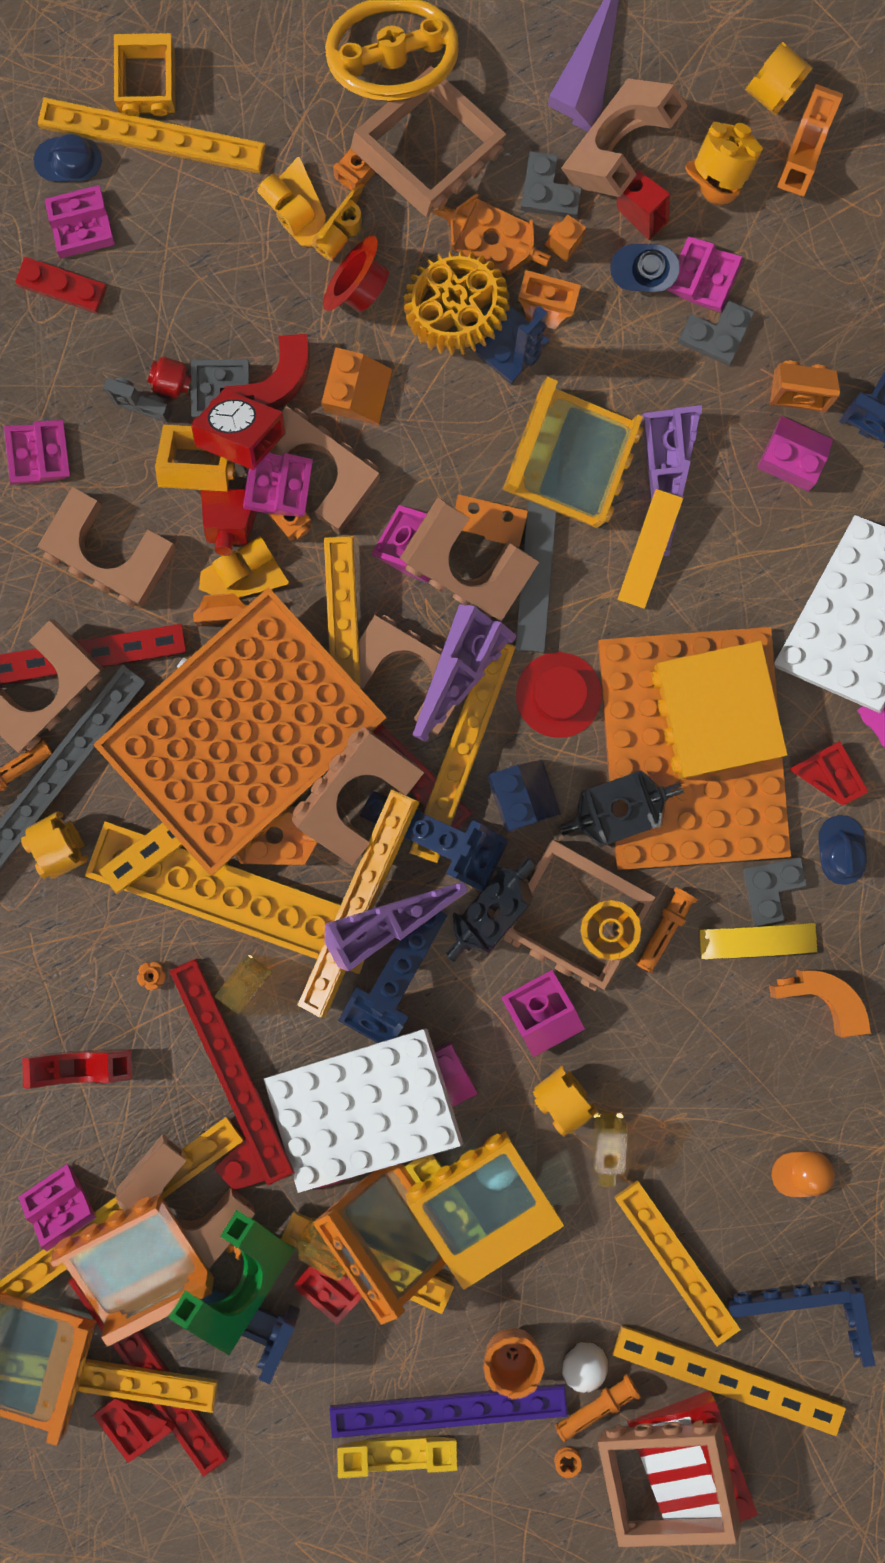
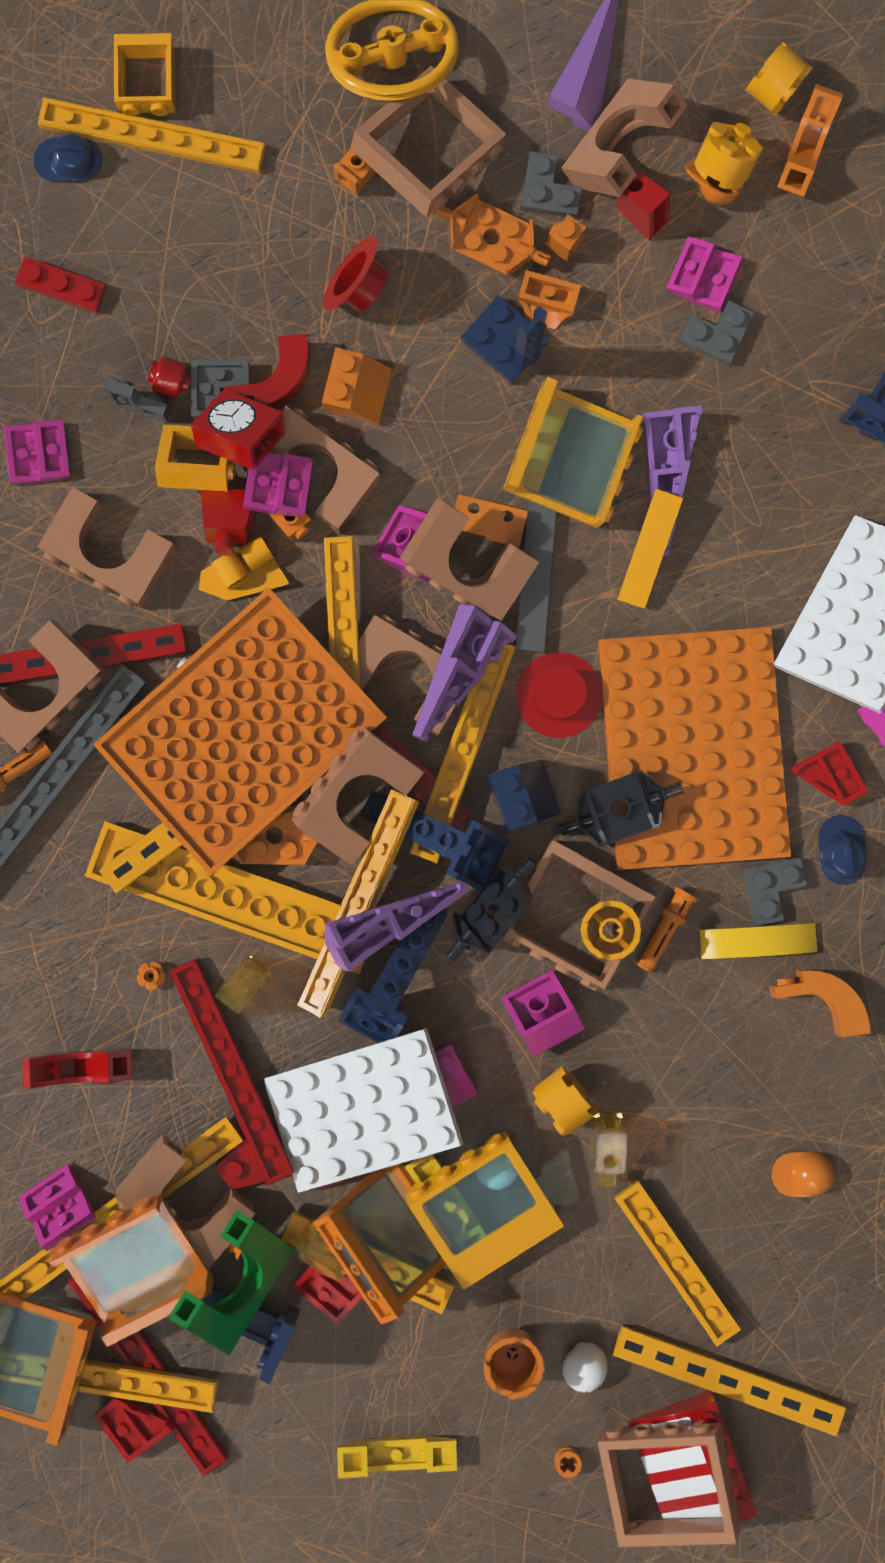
light orange brick [21,811,88,879] -> none
dark pink slope [44,185,115,259] -> none
orange slope [193,593,248,626] -> none
light orange panel [257,157,326,247] -> none
light orange panel [312,183,365,261] -> none
dark purple tile [329,1384,568,1438] -> none
light orange gear [404,250,510,356] -> none
orange pin [555,1374,642,1442] -> none
dark blue piece [610,243,680,292] -> none
light orange panel [651,641,787,779] -> none
dark blue bracket [728,1278,876,1368] -> none
dark pink slope [757,416,833,492] -> none
orange slope [770,360,840,412] -> none

